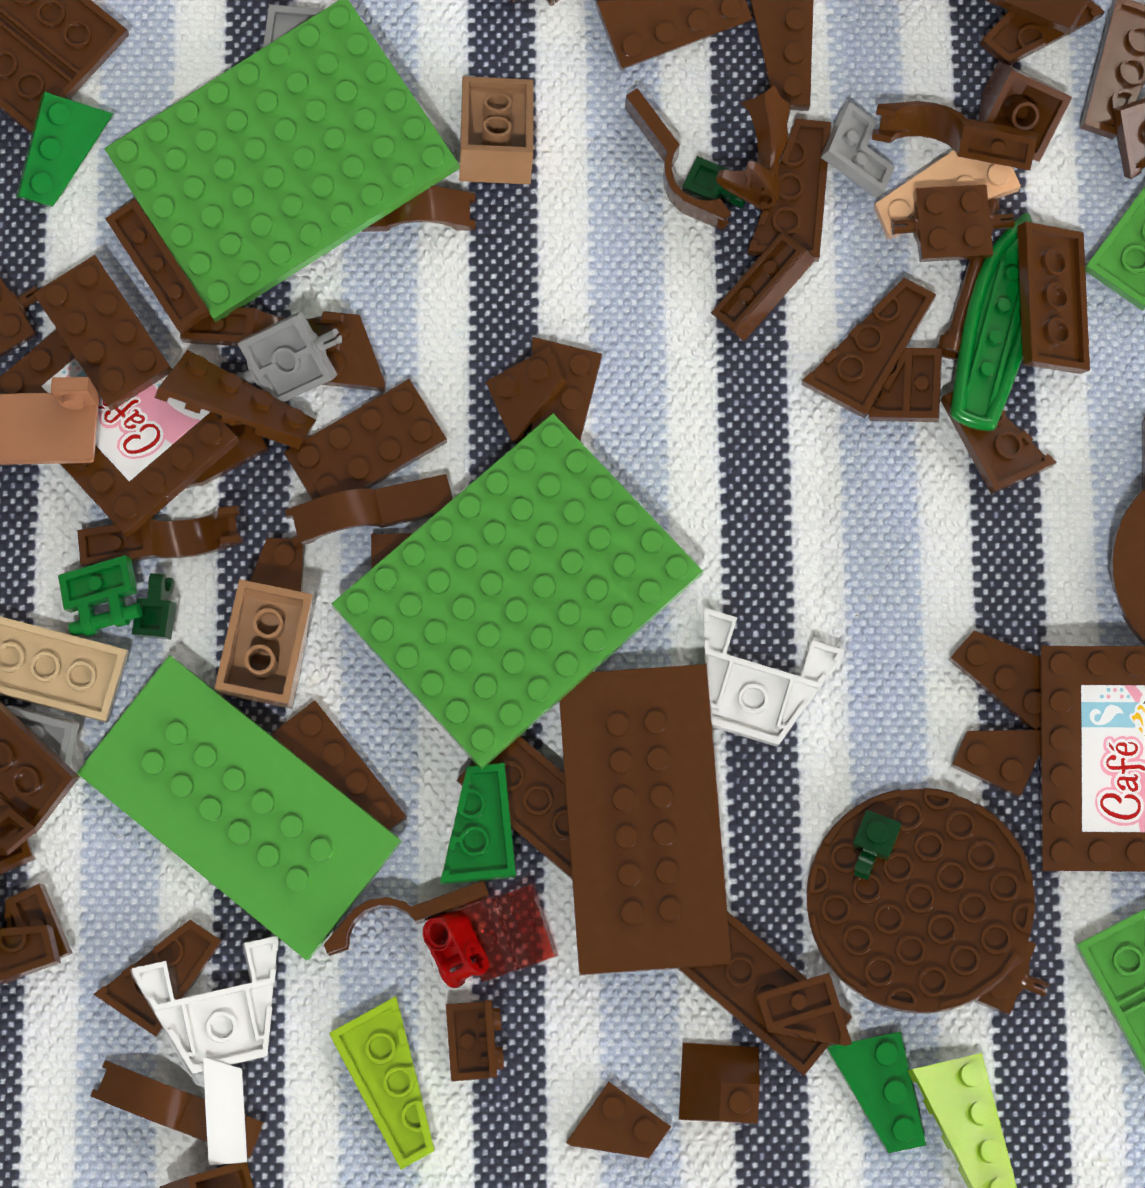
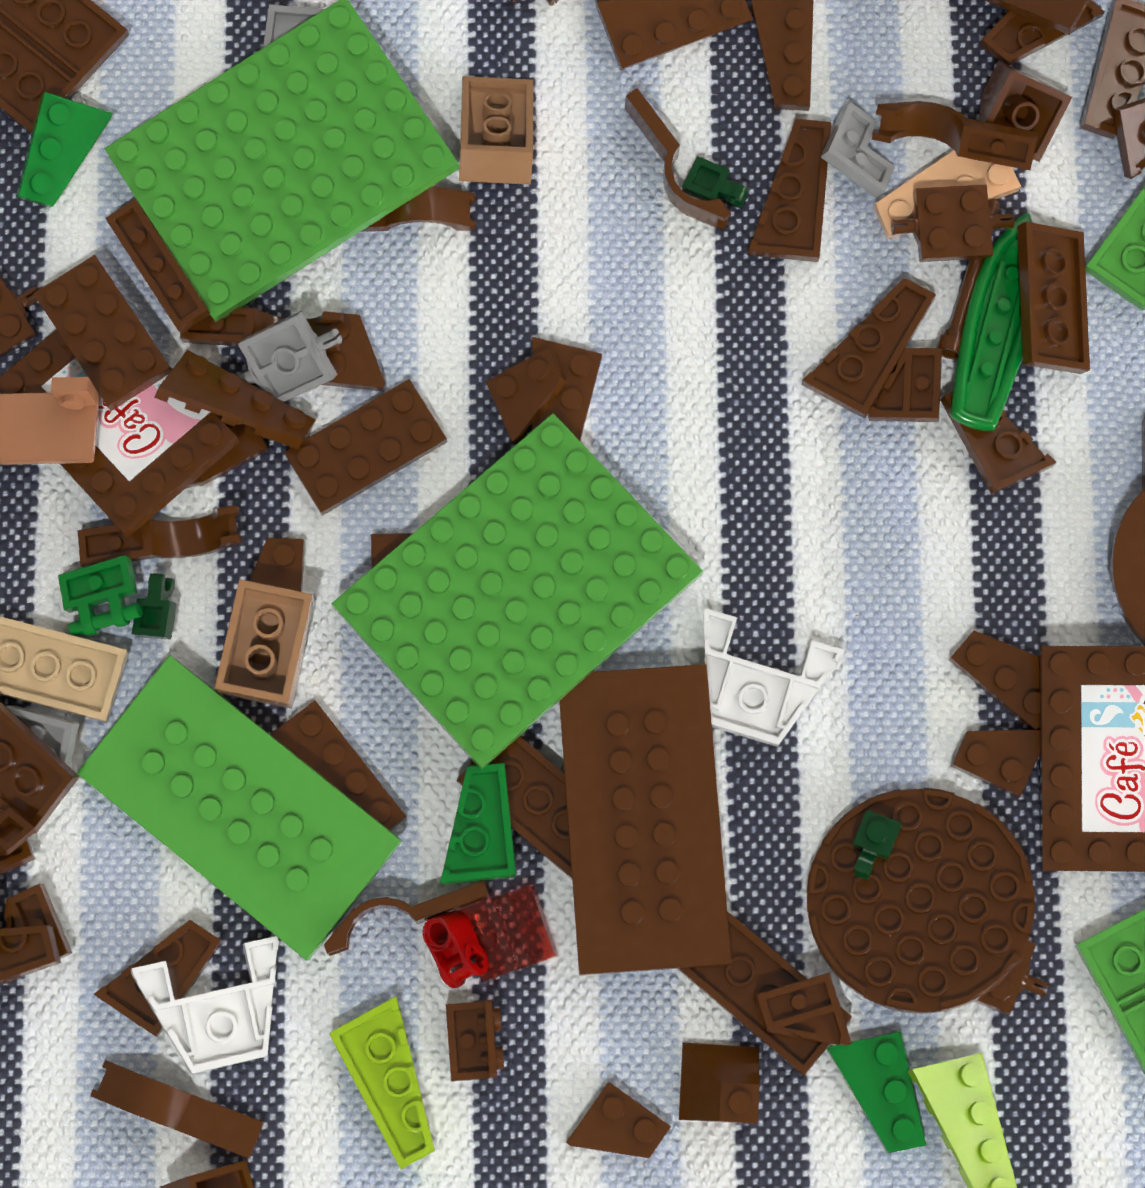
white sticker [203,1057,247,1166] -> none
reddish brown piece [285,474,453,547] -> none
reddish brown slope [711,231,814,341] -> none
reddish brown animal [716,86,791,210] -> none

